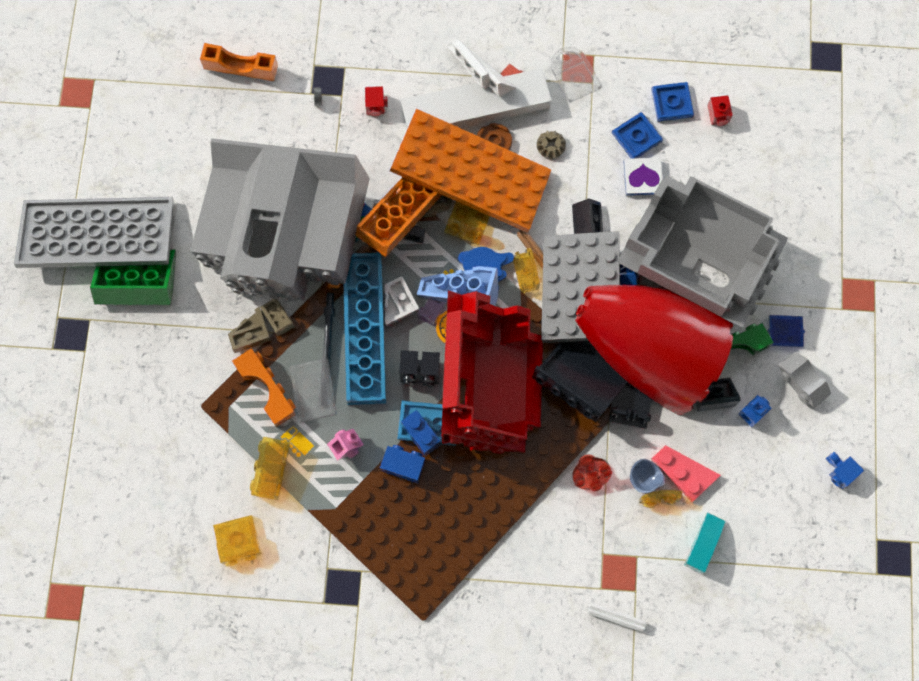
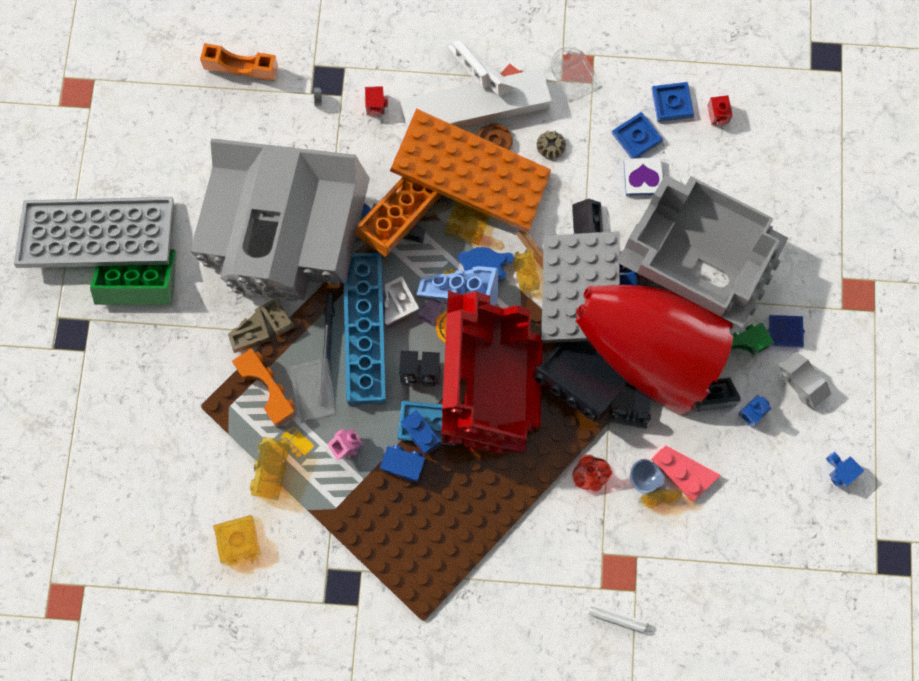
teal slope [684,512,726,574] -> none

